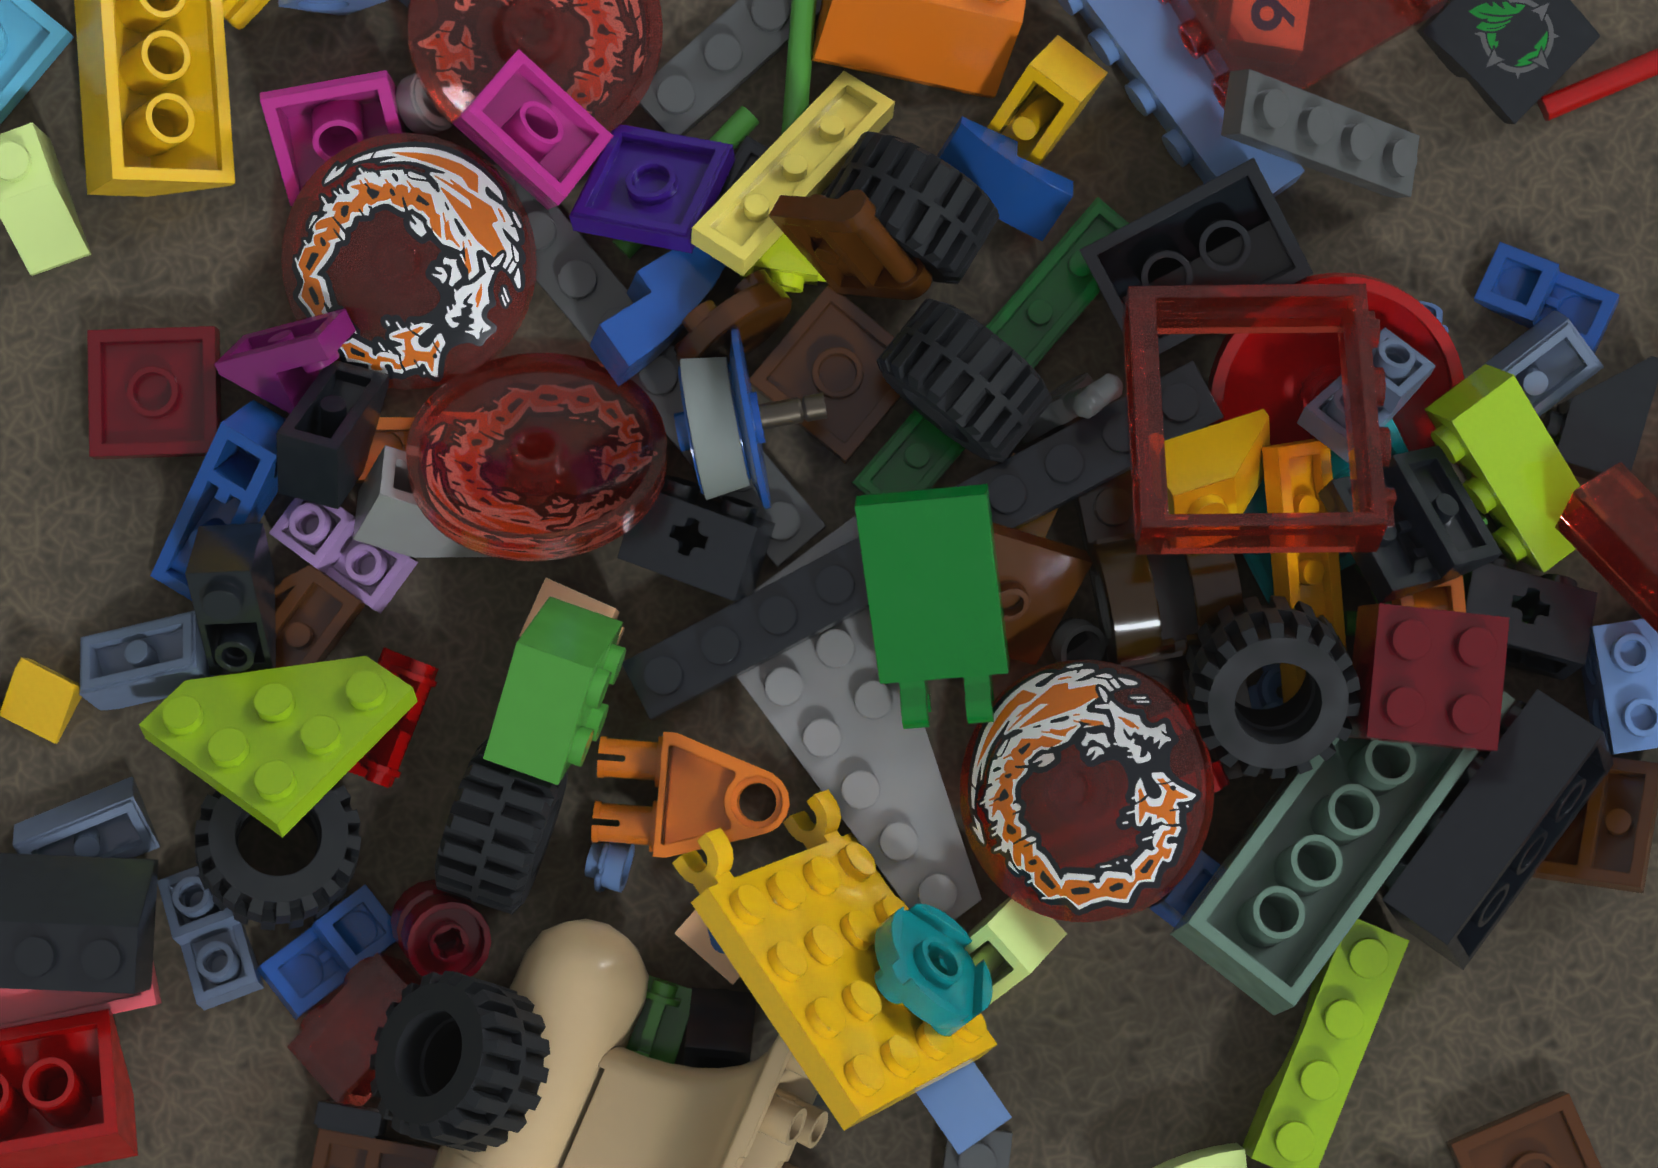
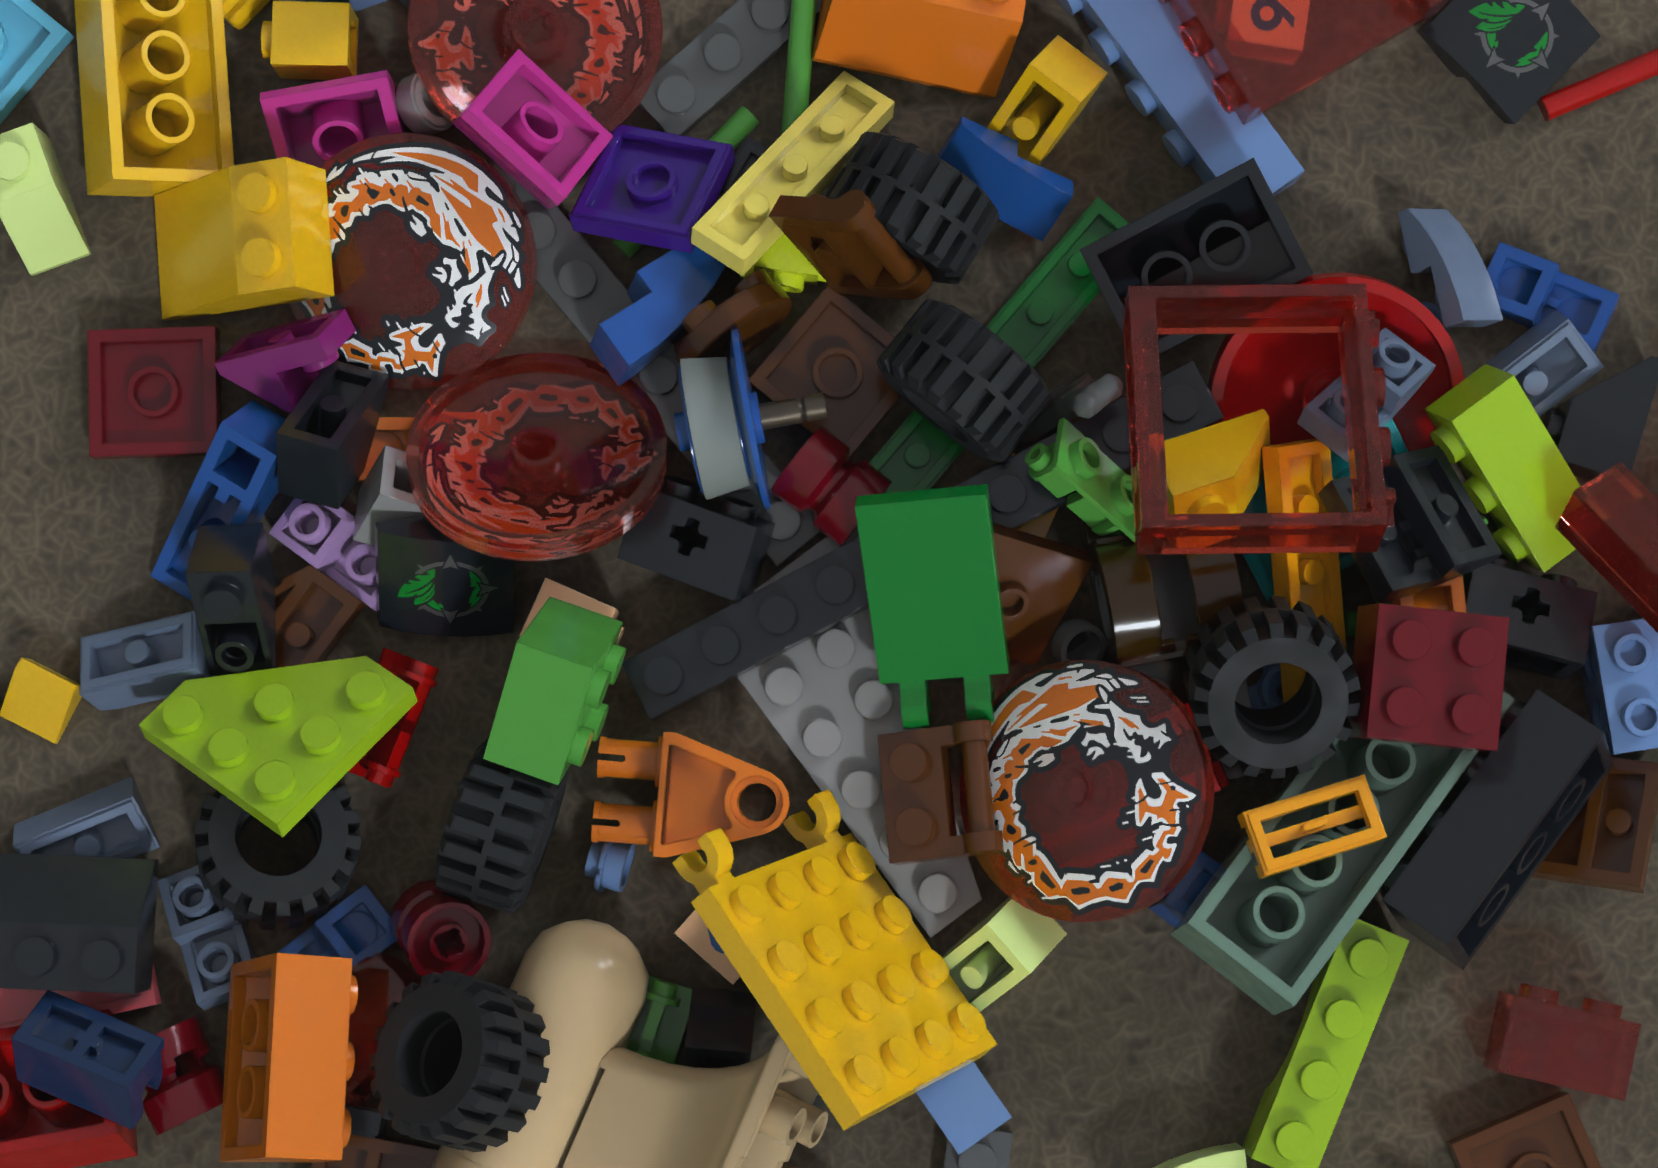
teal plate [874,903,993,1036] -> none
dark grey plate [1221,69,1420,198] -> none
none -> dark blue hinge [11,990,164,1130]
none -> dark red wheel [142,1016,224,1136]
none -> yellow slope [154,157,334,321]
none -> orange slope [219,953,358,1162]
none -> yellow brick [261,1,359,80]
none -> black slope [375,515,515,637]
none -> dark red wheel [770,426,892,547]
none -> reddish brown plate [877,720,1004,865]
none -> bright green hinge [1025,418,1146,543]
none -> light orange tile [1237,774,1387,879]
none -> sand blue slope [1398,208,1503,328]
none -> clear red brick [1483,983,1641,1101]

